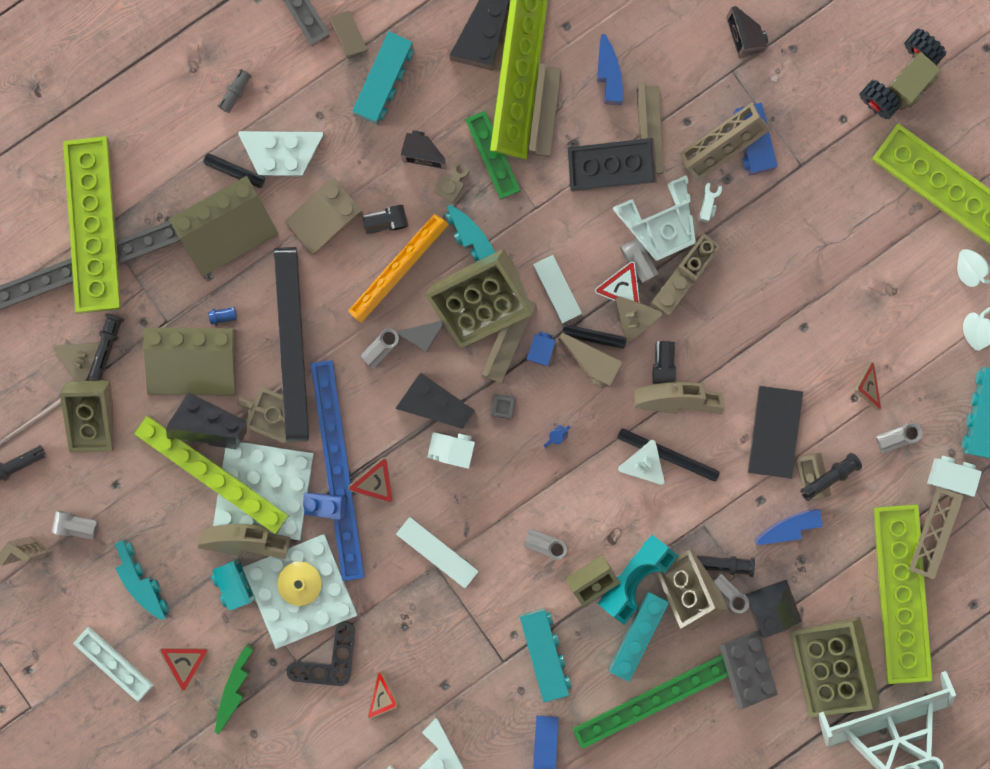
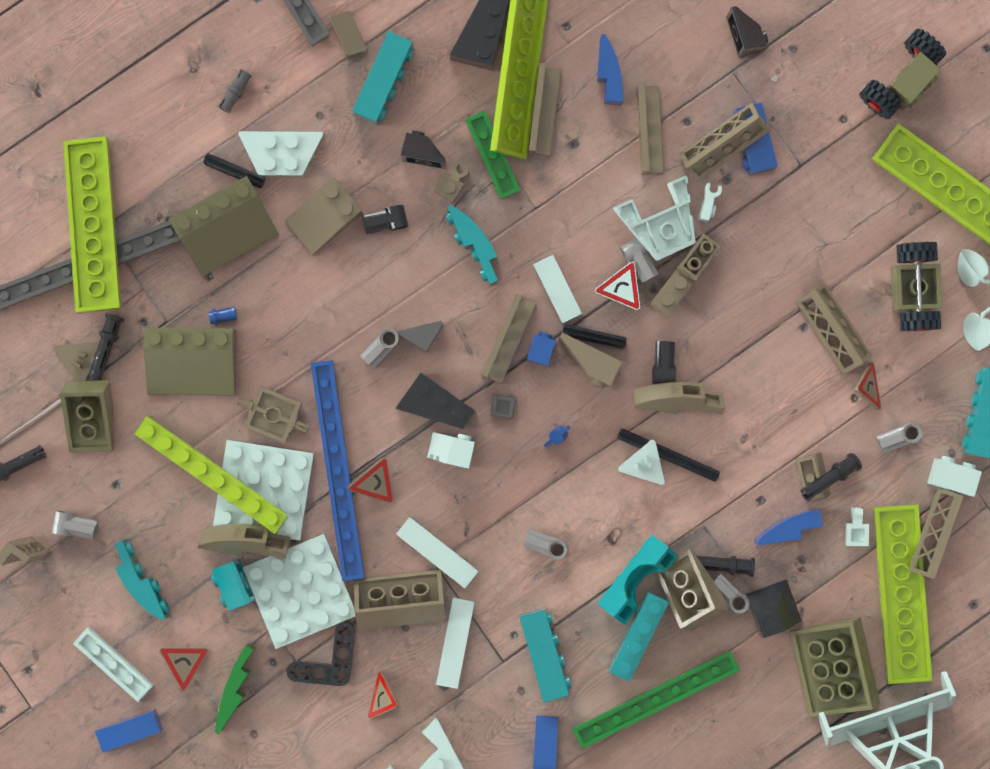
black wedge [166,392,247,450] -> none
black beam [274,247,309,442] -> none
light yellow dish [277,562,322,606] -> none
plate [303,492,346,520] -> none
light orange tile [348,214,449,323] -> none
olive slope [425,248,534,349] -> none
olive brick [565,555,620,607] -> none
black tile [568,138,657,192] -> none
dark tan piece [616,296,663,342] -> none
dark grey plate [719,631,778,709] -> none
black tile [747,386,803,479] -> none
none -> blue slope [95,709,163,752]
none -> dark tan slope [354,570,446,630]
none -> light aqua tile [436,597,474,689]
none -> dark tan fence [796,283,872,374]
none -> light aqua plate [845,507,869,546]
none -> brick [890,242,943,332]

